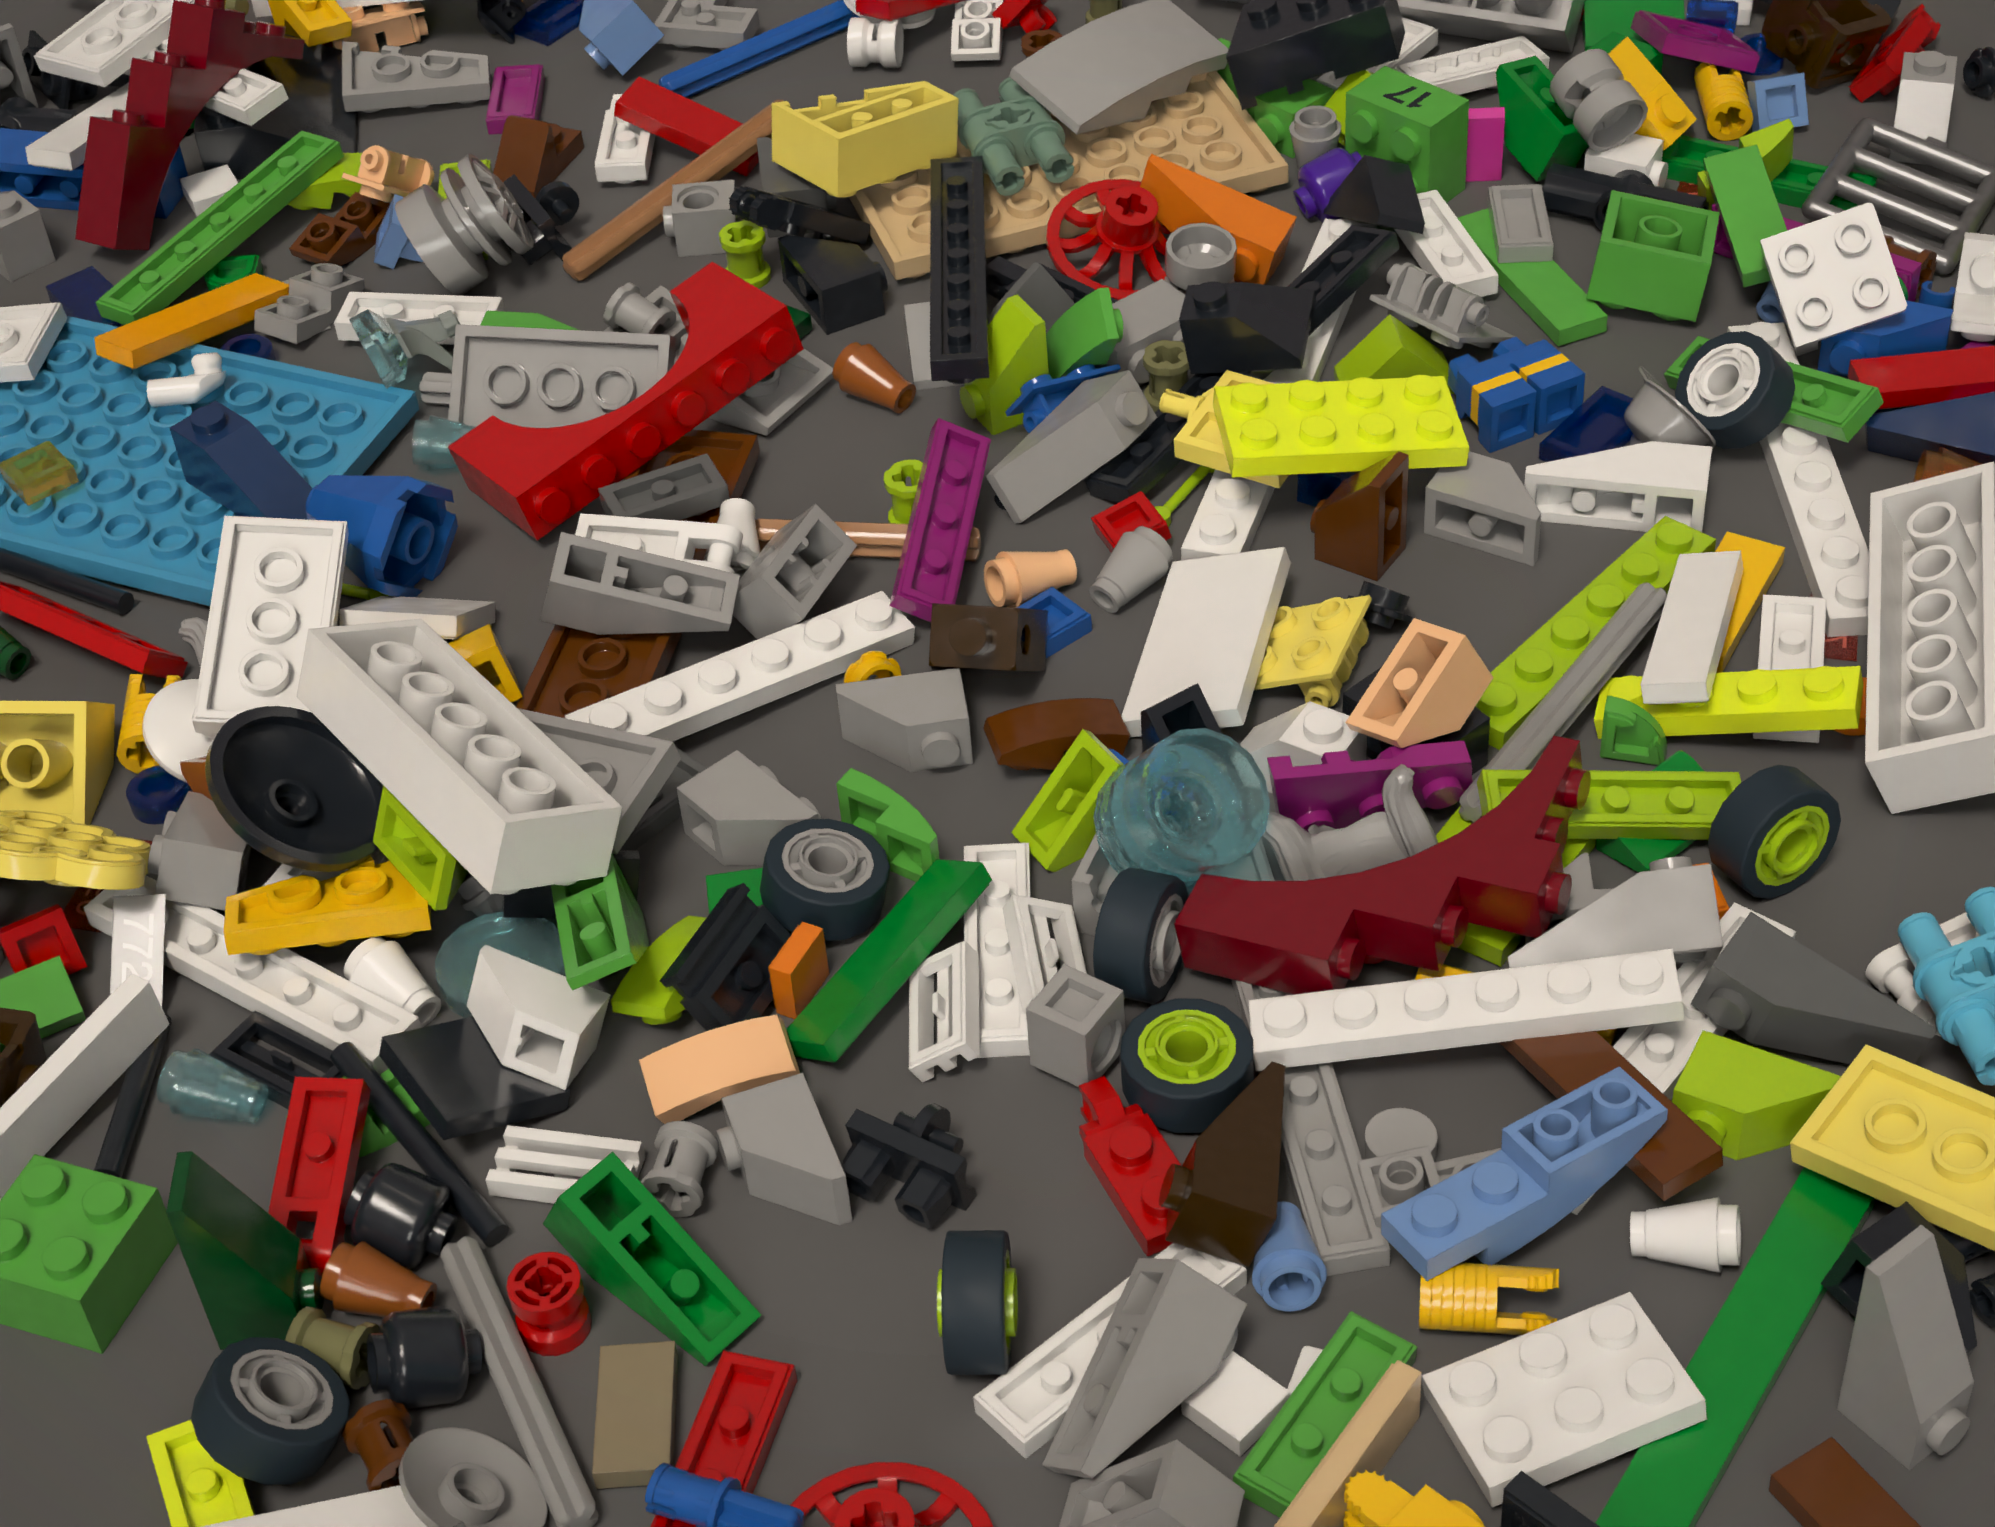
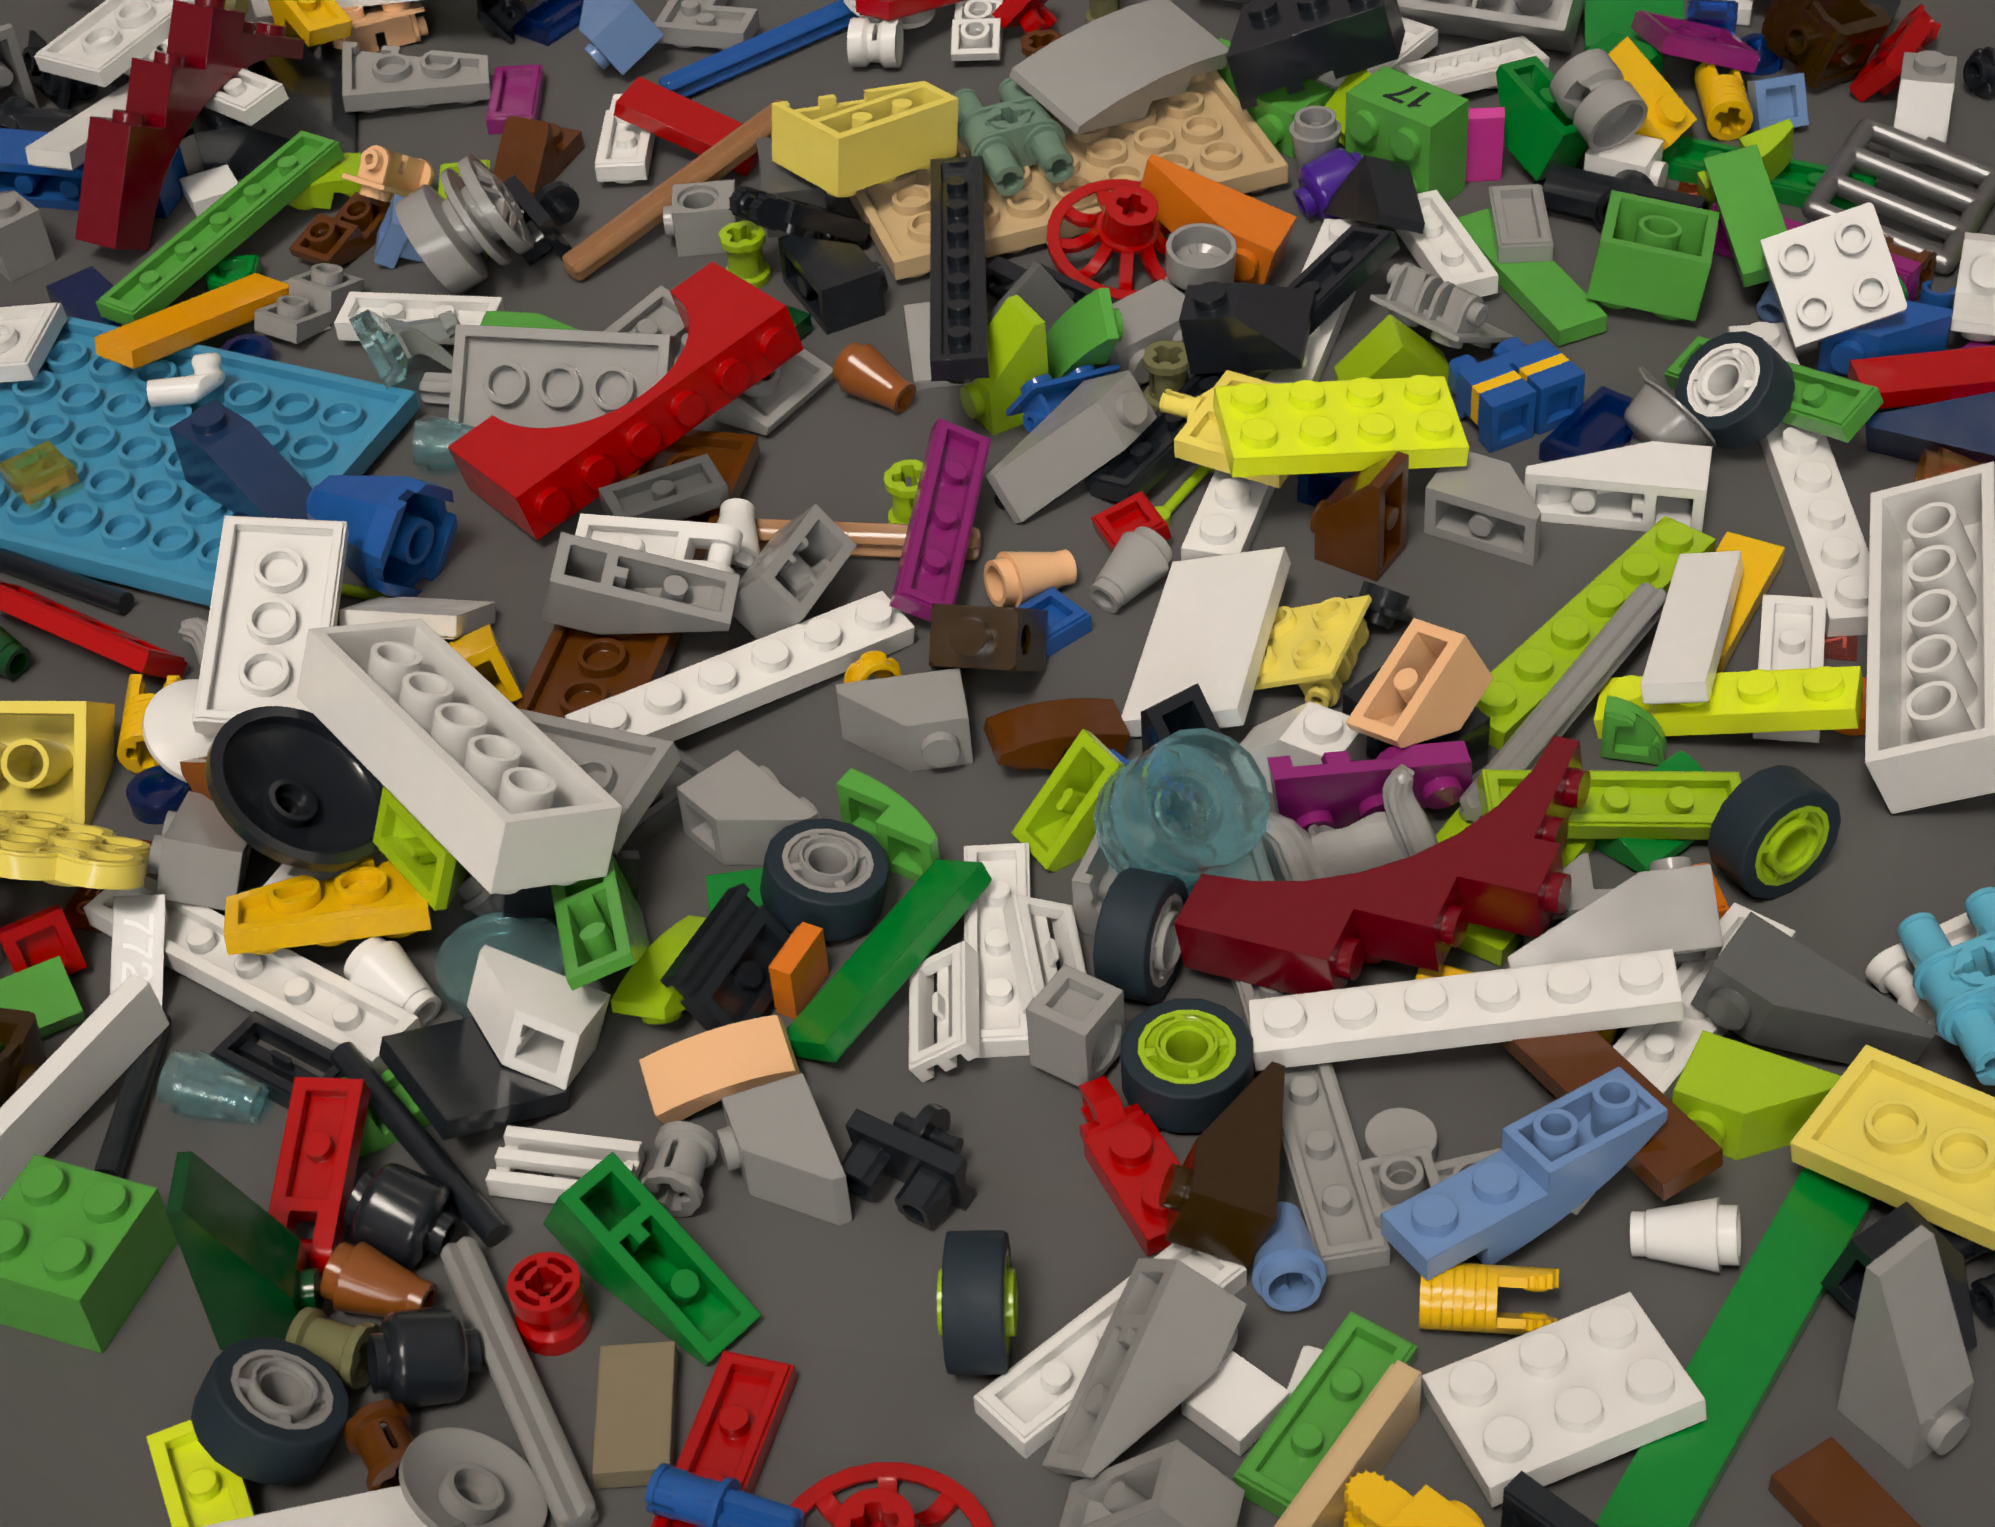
light grey bush [603,282,677,334] -> none

